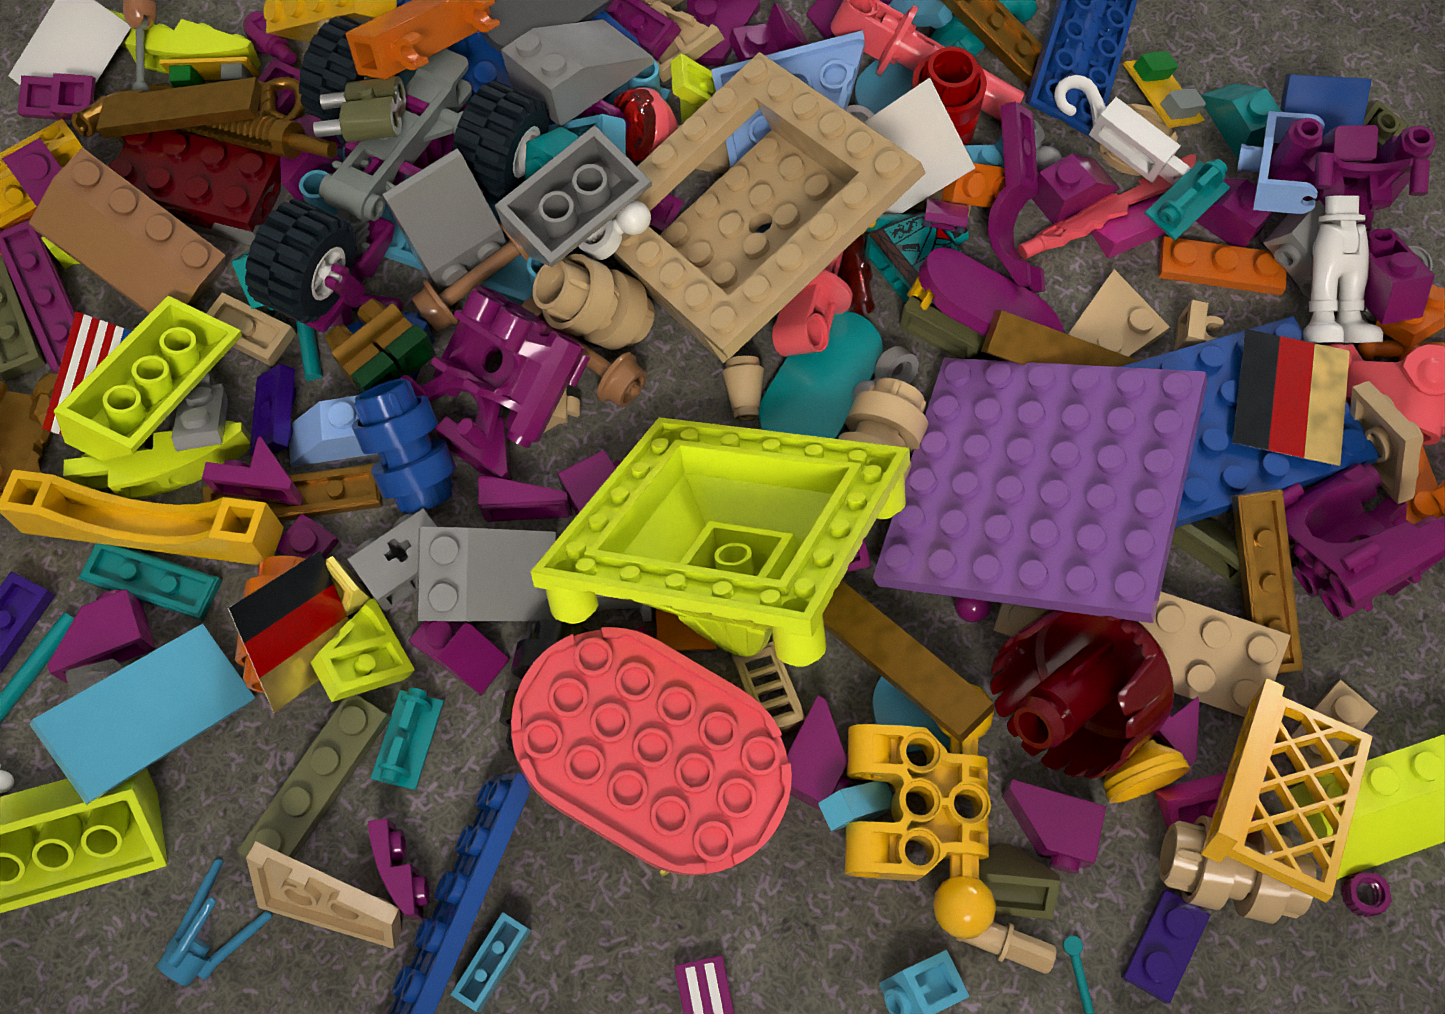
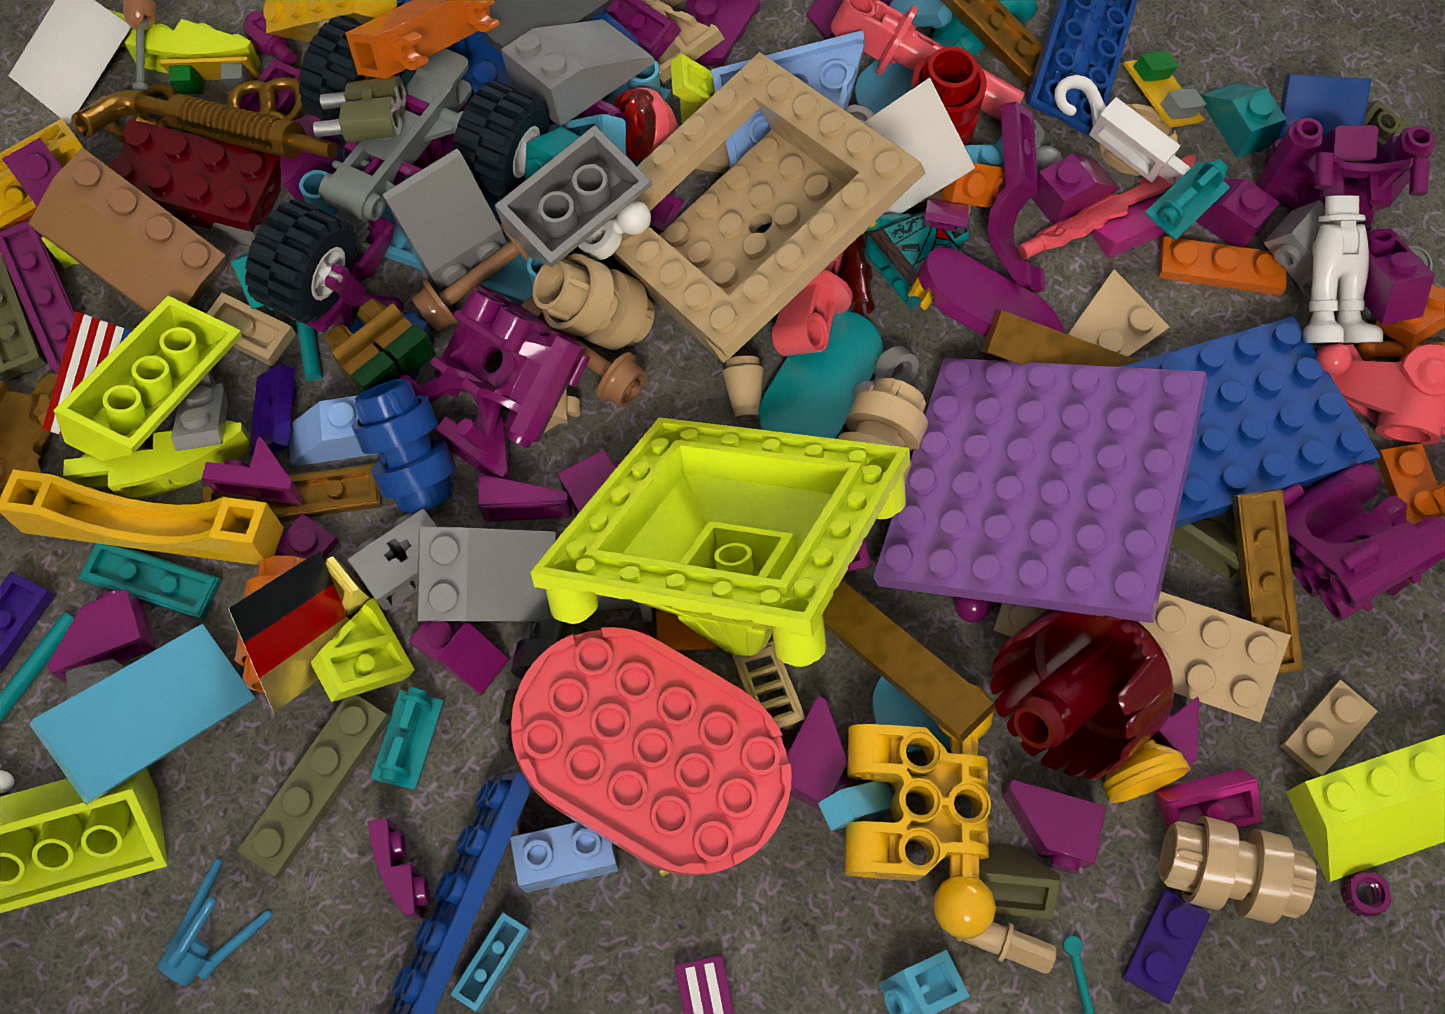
magenta slope [17,73,96,120] -> none
pearl gold tile [96,77,262,138] -> none
tan wing [246,841,402,949] -> none
magenta slope [729,3,809,62] -> none
olive tile [899,296,985,359] -> none
tan tile [1174,300,1224,351] -> none
yellow fence [1201,678,1373,903] -> none
sticker [1232,329,1350,466] -> none
light blue piece [1237,111,1325,214] -> none
tan plate [1350,381,1423,504] -> none
none -> light blue brick [510,822,619,893]

